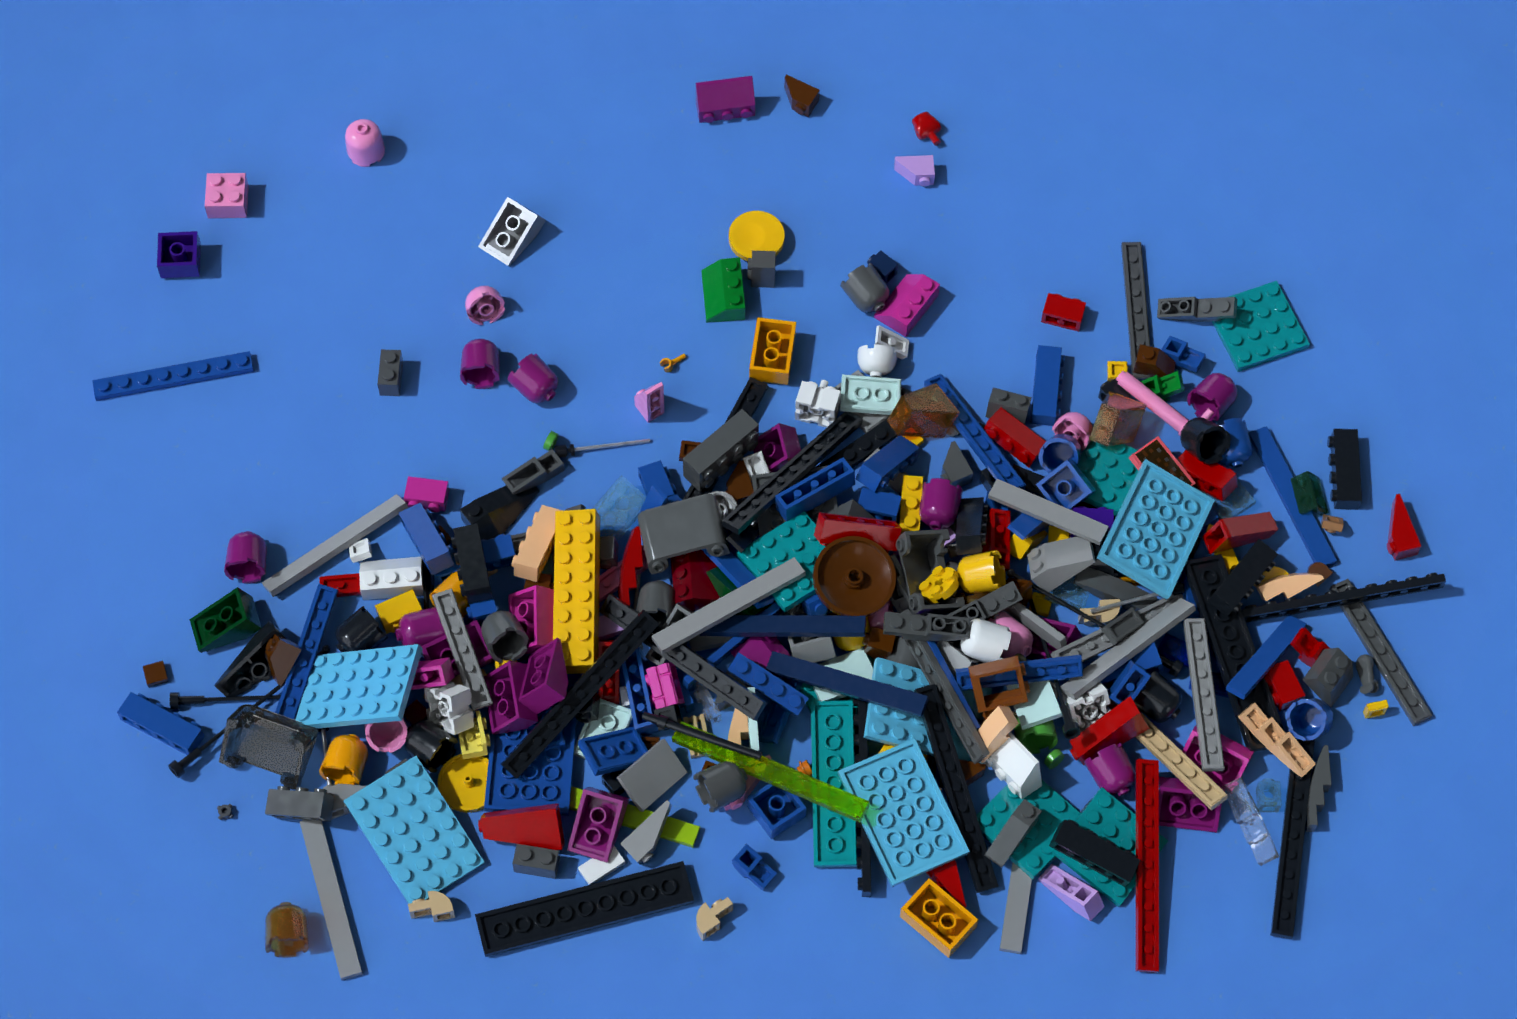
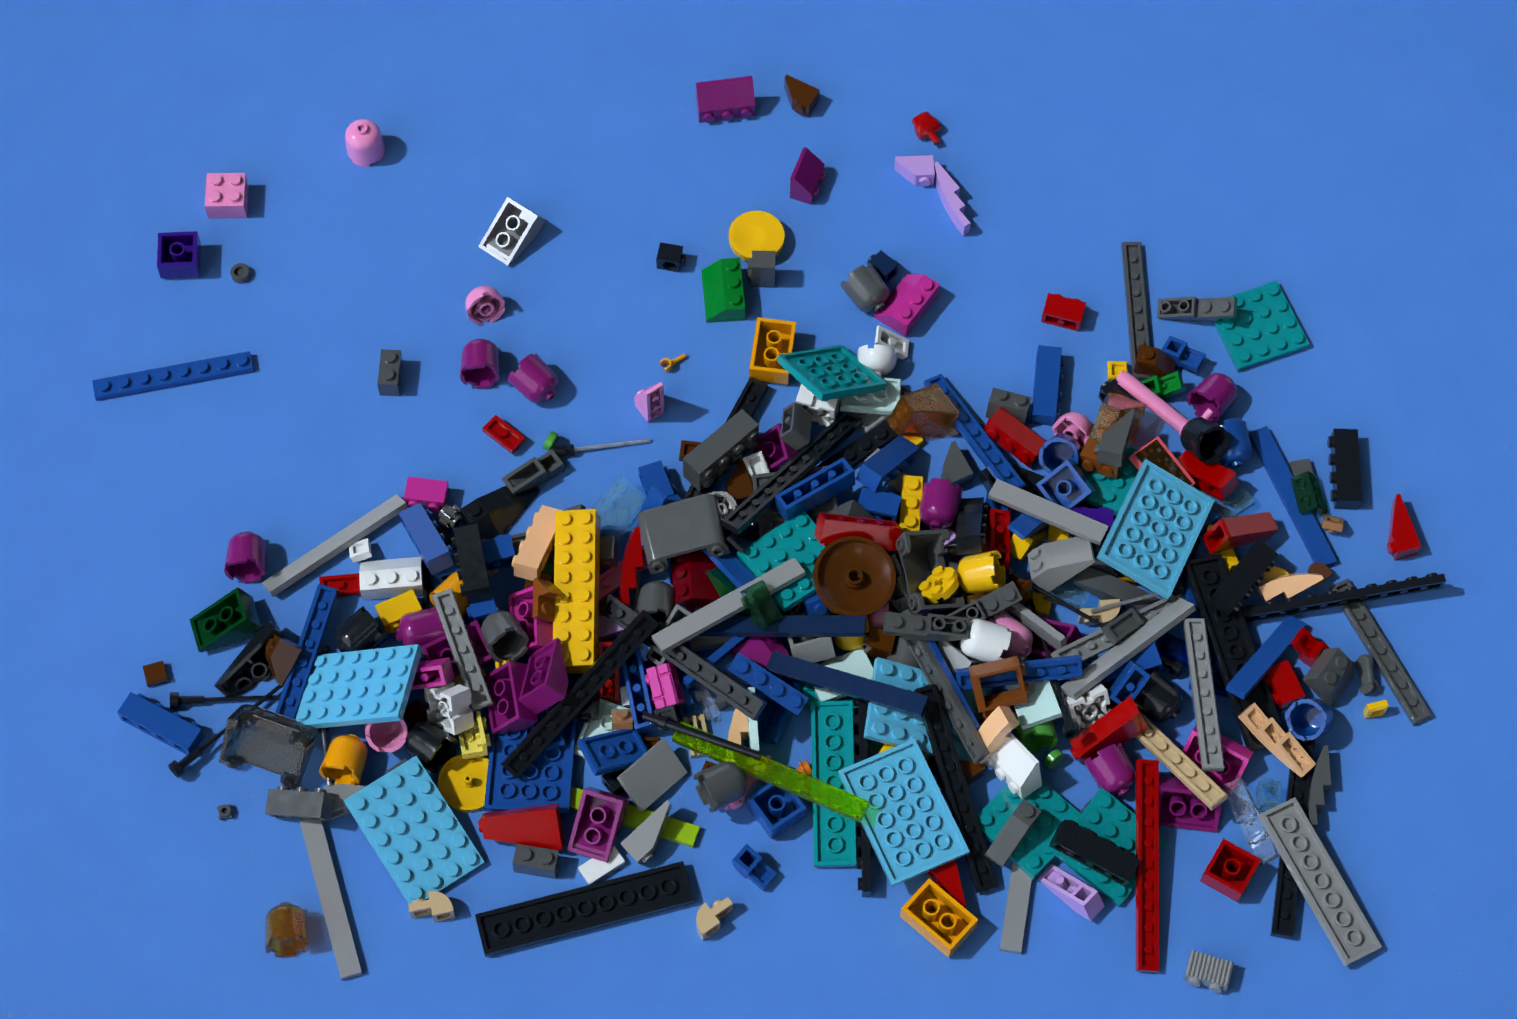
none -> dark grey tile [230,263,251,284]
none -> dark grey gear [438,504,463,530]
none -> red plate [482,415,526,455]
none -> dark orange slope [532,578,564,623]
none -> medium nougat plate [611,709,633,730]
none -> black brick [656,242,686,272]
none -> clear green bracket [740,580,782,630]
none -> teal plate [777,345,887,401]
none -> dark grey brick [780,402,812,451]
none -> magenta slope [790,147,827,205]
none -> lavender slope [934,162,971,236]
none -> dark orange brick [1079,438,1126,480]
none -> dark grey slope [1095,409,1135,467]
none -> light grey brick [1183,951,1234,993]
none -> red brick [1200,838,1261,903]
none -> light grey plate [1258,797,1382,967]
none -> dark grey tile [1289,459,1314,482]

